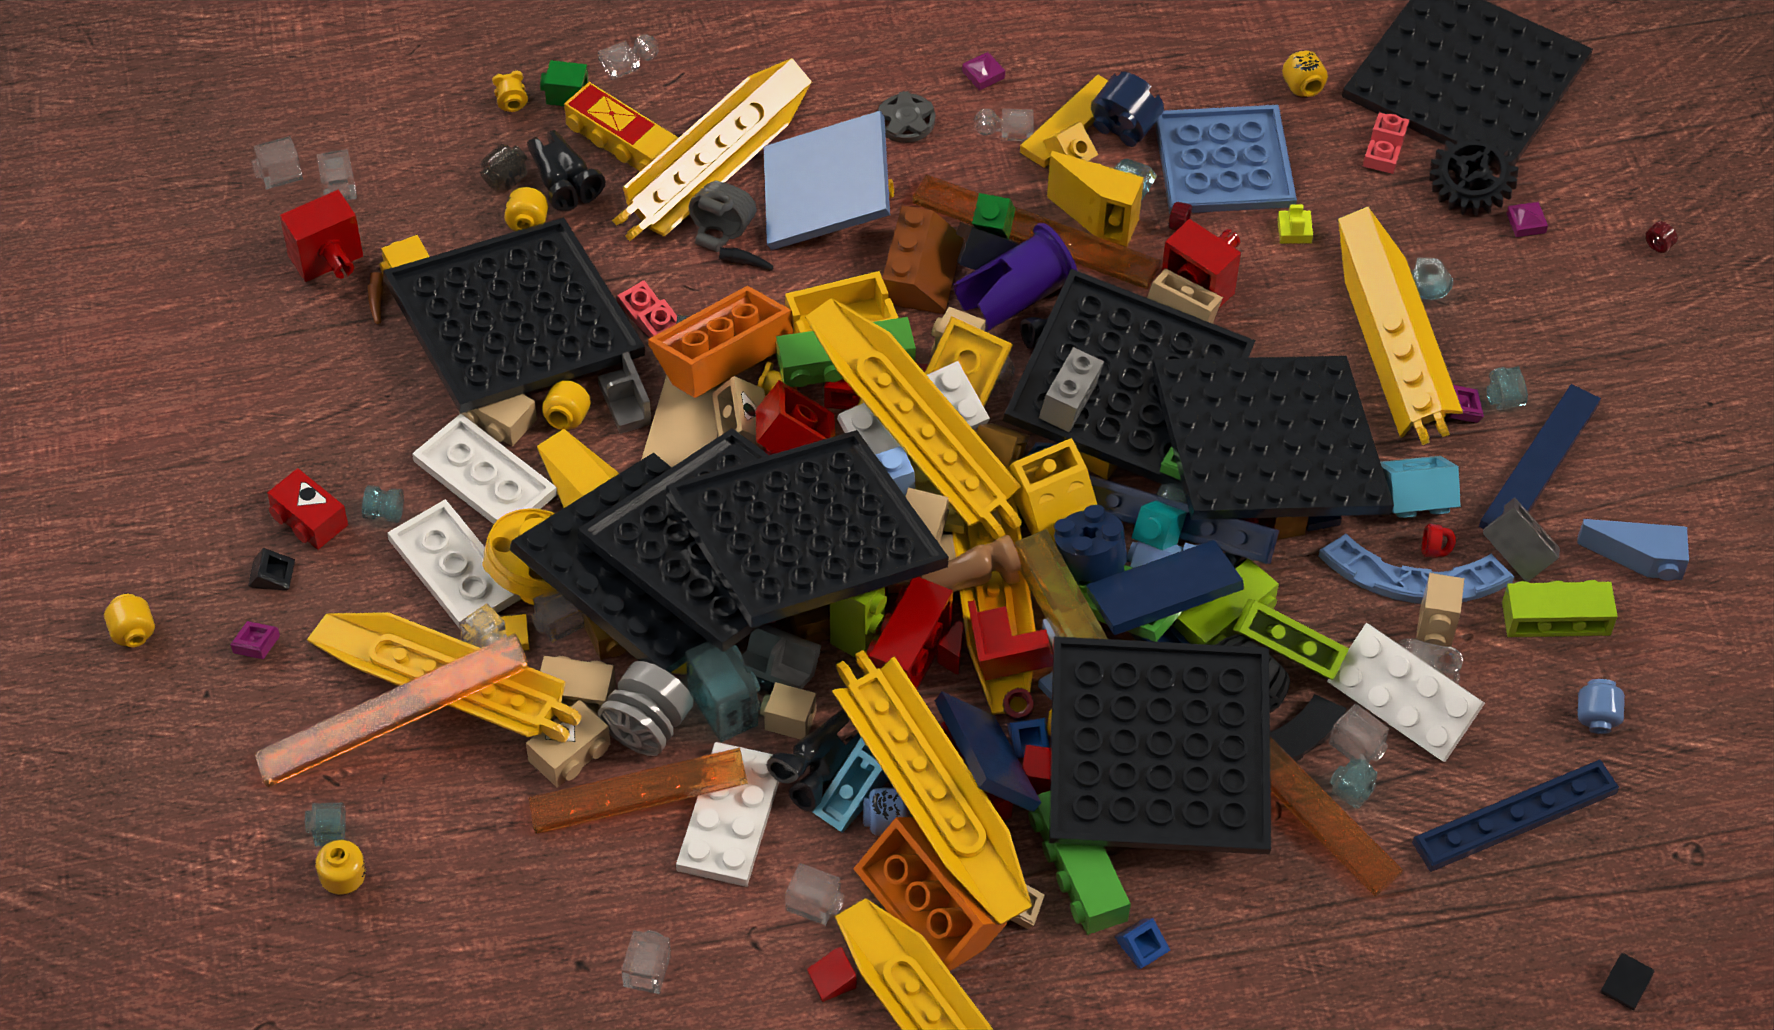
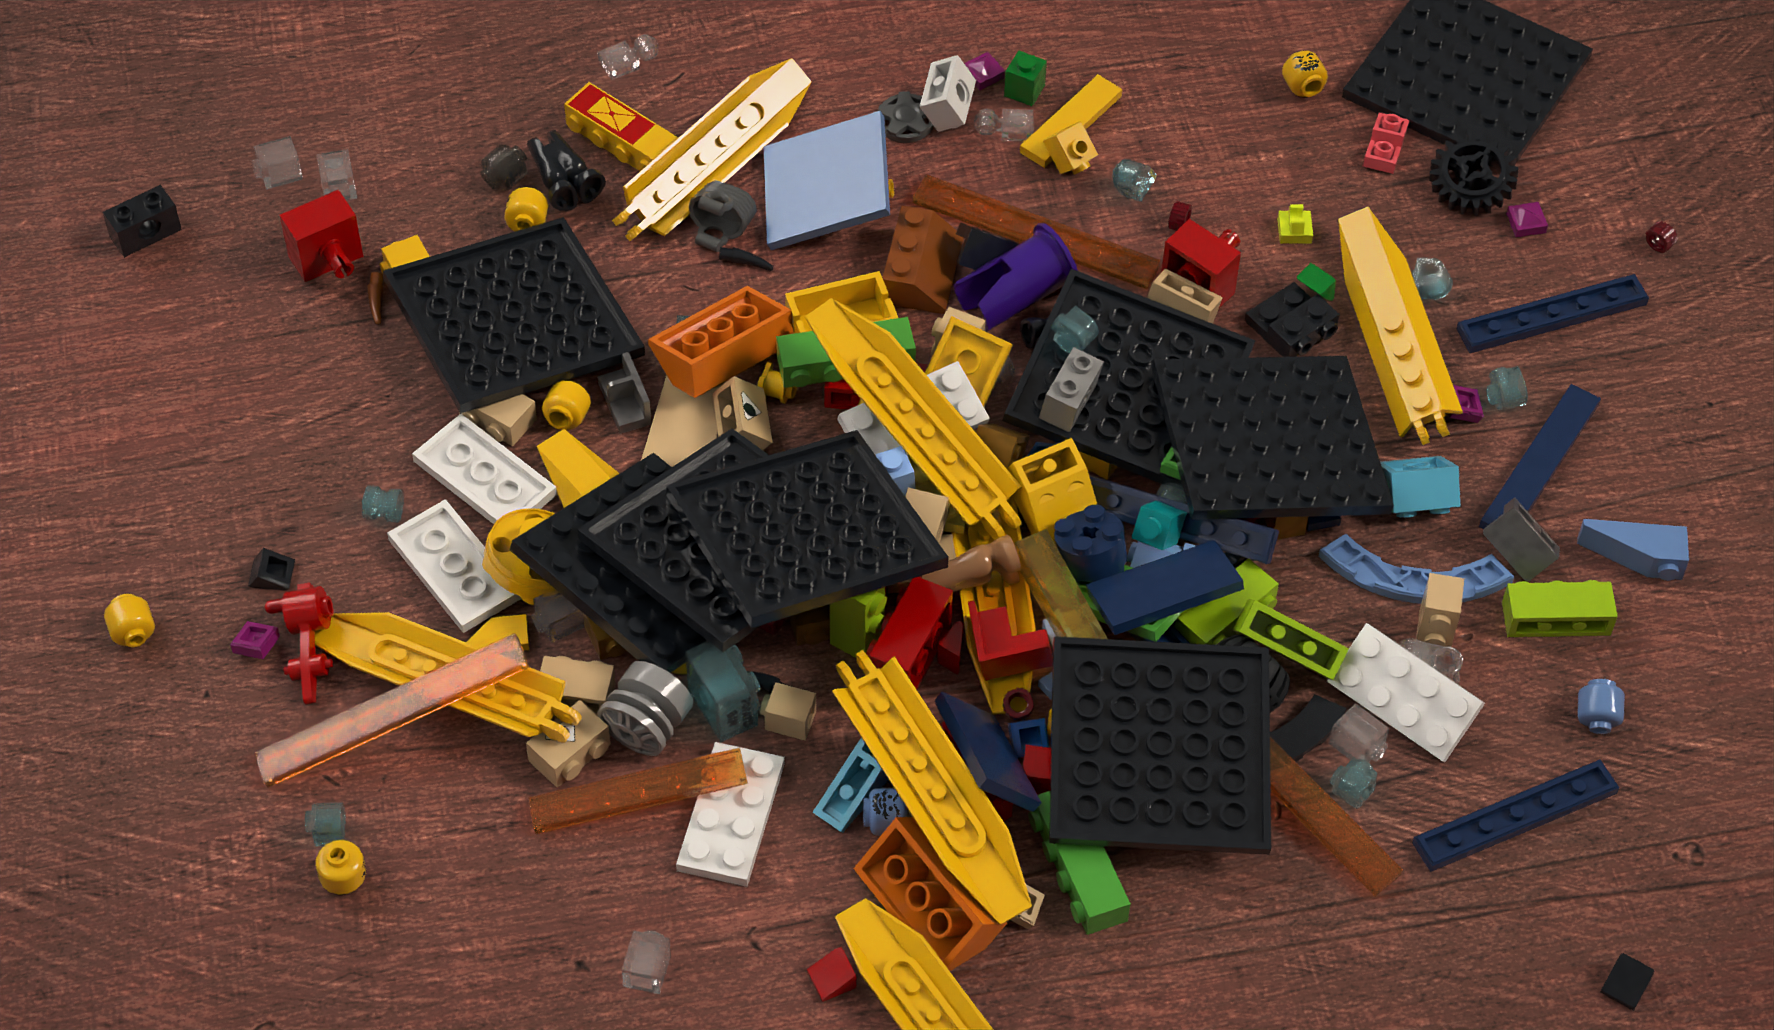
red brick [267,468,348,550] -> none
clear brick [459,603,512,656] -> none
yellow brick [492,71,528,112] -> none
green brick [540,60,589,106] -> none
coral slope [616,280,681,338] -> none
flat silver panel [736,624,821,689] -> none
red brick [756,380,835,455] -> none
black piece [766,710,861,812] -> none
clear brick [785,863,844,925] -> none
green brick [972,193,1016,239] -> none
yellow slope [1047,151,1144,247] -> none
dark blue brick [1091,72,1164,147] -> none
blue slope [1115,918,1170,969] -> none
medium blue tile [1155,105,1297,213] -> none
red tile [1421,523,1456,558] -> none
none -> black brick [102,184,182,257]
none -> red piece [264,582,334,705]
none -> white brick [919,55,976,132]
none -> green brick [1004,50,1047,106]
none -> clear light blue plate [1051,306,1099,353]
none -> black plate [1244,282,1340,357]
none -> green slope [1297,263,1336,301]
none -> dark blue tile [1456,274,1649,353]

